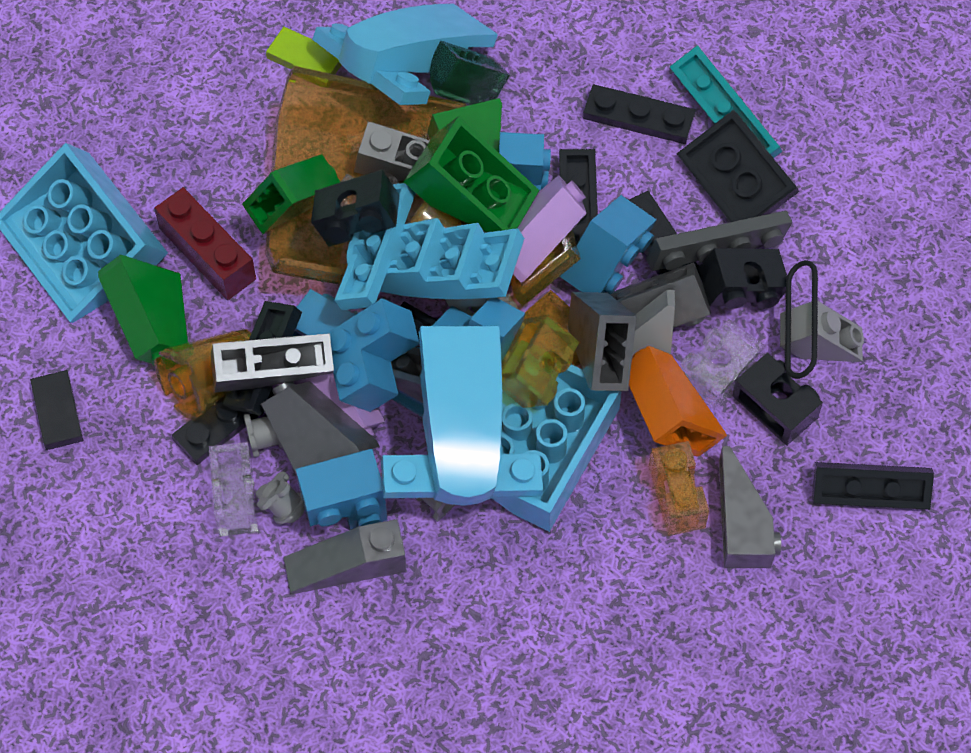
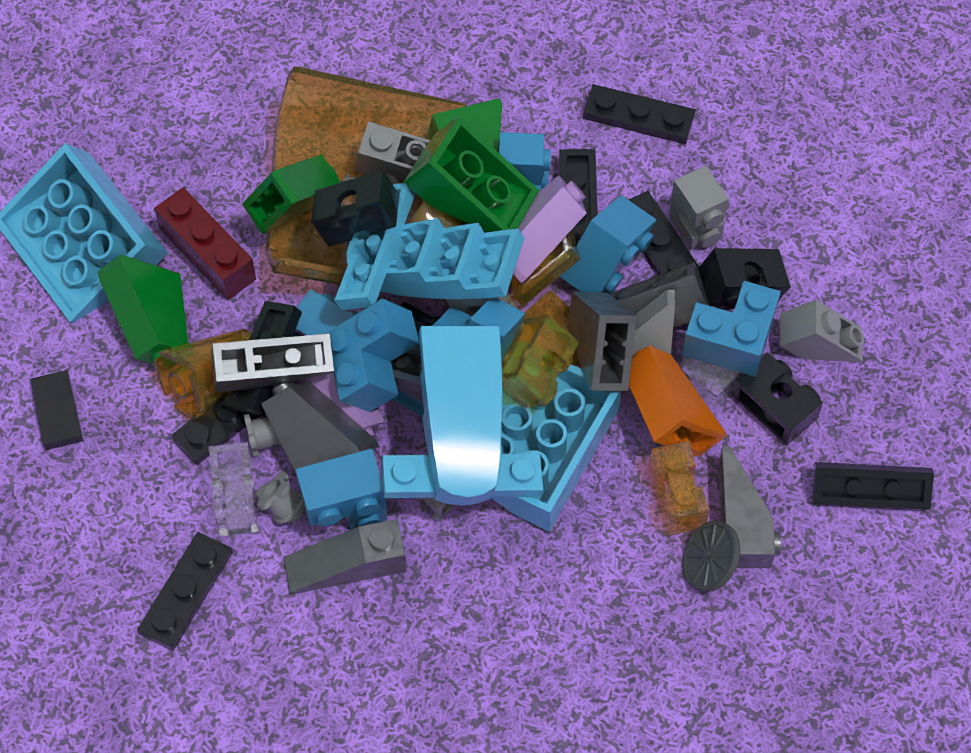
lime tile [266,26,342,86] -> none
medium azure slope [312,4,498,105] -> none
brick [430,41,510,105] -> none
dark grey plate [646,210,792,271] -> none
teal plate [670,45,782,158] -> none
black tile [676,109,799,222] -> none
black piece [785,260,818,379] -> none
none -> black plate [137,532,233,651]
none -> light grey brick [669,165,729,250]
none -> dark azure brick [682,281,781,377]
none -> dark grey wheel [683,521,740,592]

